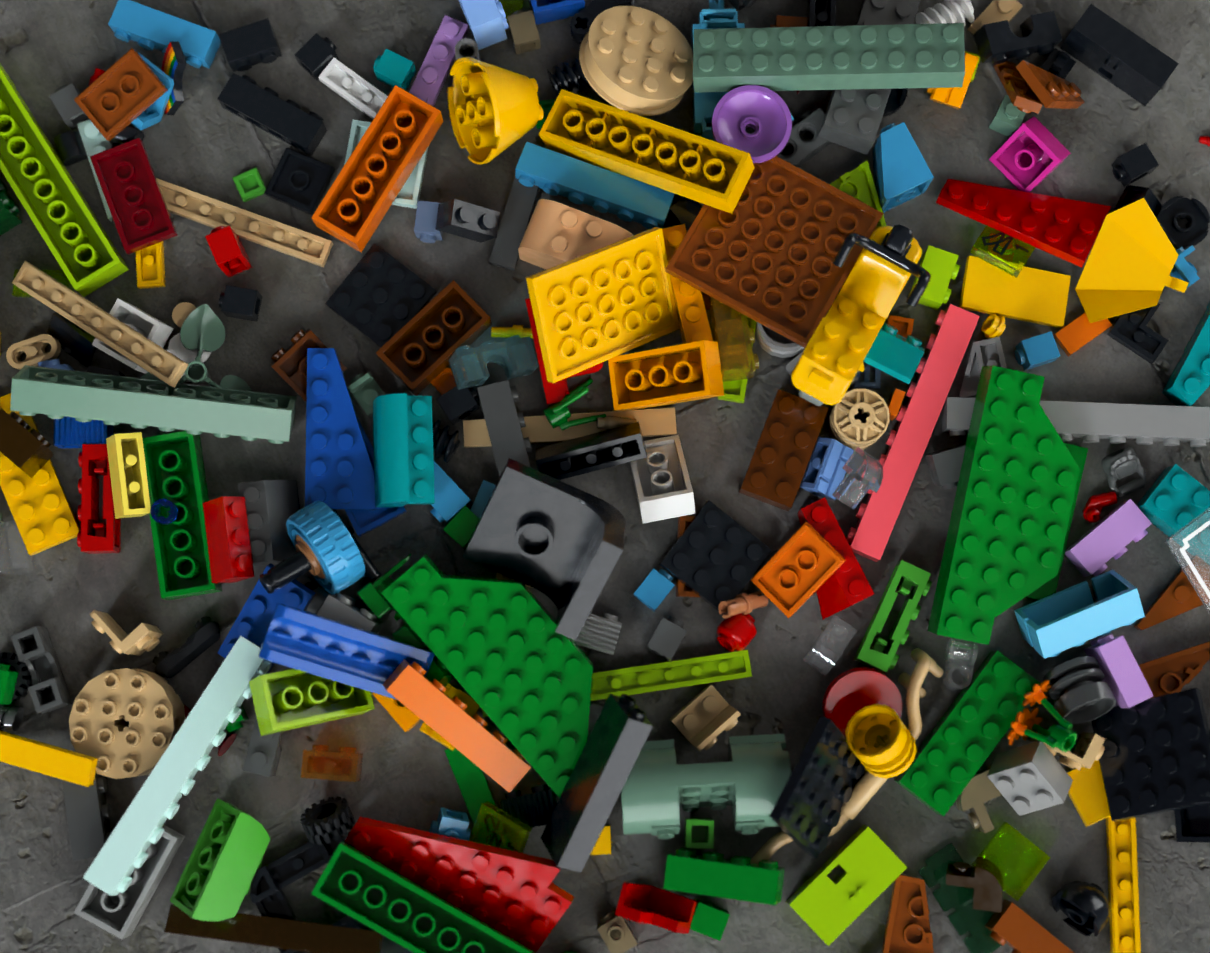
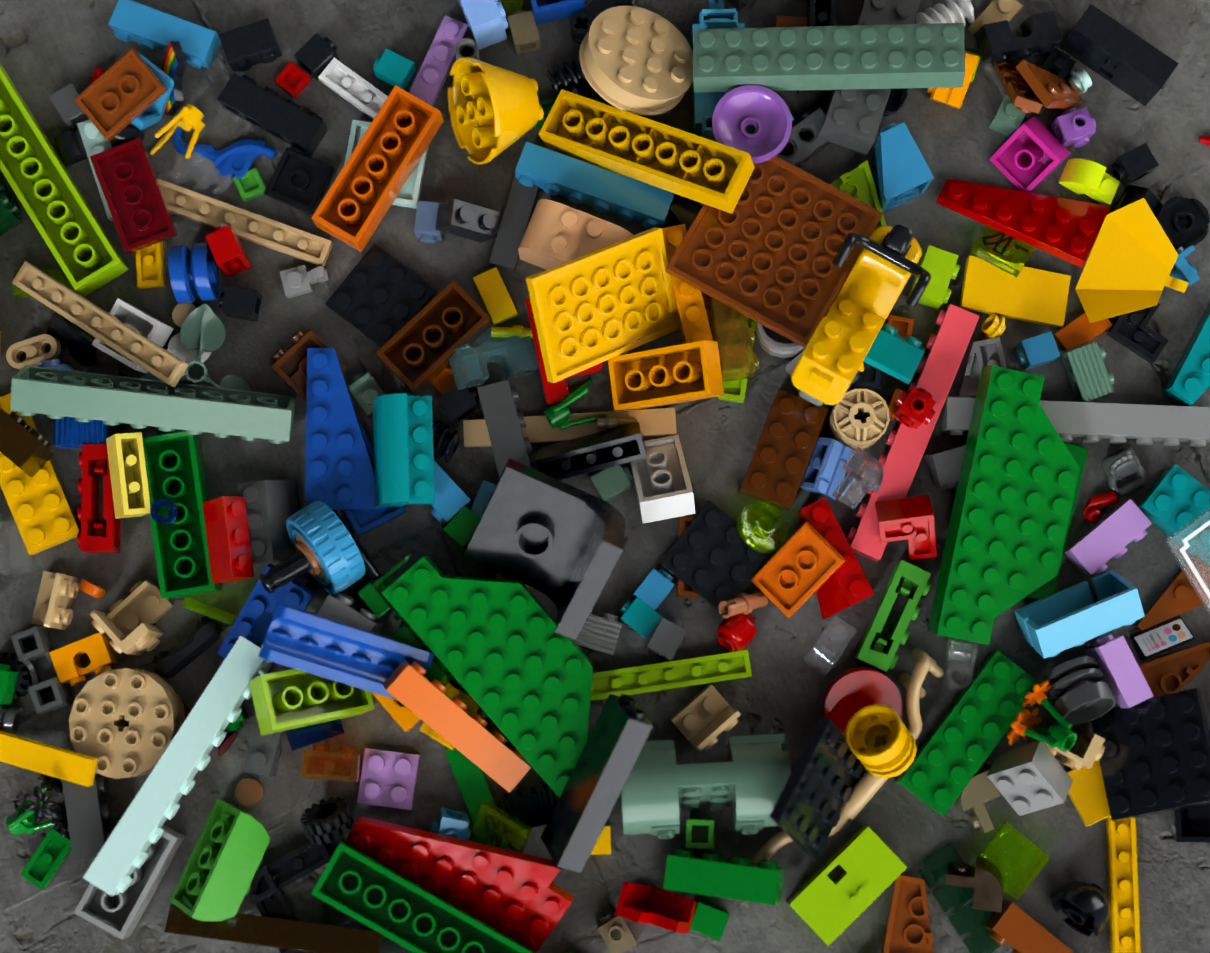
none -> black plant [6,773,69,838]
none -> green plate [20,827,72,890]
none -> tan bracket [31,571,79,630]
none -> light orange brick [49,632,119,686]
none -> orange tile [78,578,107,600]
none -> tan bracket [106,580,174,636]
none -> yellow plant [149,104,205,159]
none -> piece [159,127,278,195]
none -> blue wheel [168,242,220,304]
none -> clear neon green tile [182,596,238,626]
none -> medium nougat tile [235,778,264,806]
none -> red plate [274,61,312,100]
none -> light grey plate [280,265,329,298]
none -> clear blue tile [285,719,345,751]
none -> lavender plate [357,748,420,810]
none -> yellow tile [473,267,518,326]
none -> sand green brick [590,465,633,502]
none -> teal brick [619,597,663,640]
none -> clear neon green tile [737,501,788,553]
none -> red panel [875,495,937,560]
none -> red brick [893,387,936,429]
none -> medium lavender brick [1051,107,1096,148]
none -> neon yellow brick [1058,158,1120,205]
none -> sand green brick [1060,341,1115,402]
none -> light aqua plate [1068,68,1092,93]
none -> slope [1130,615,1195,661]

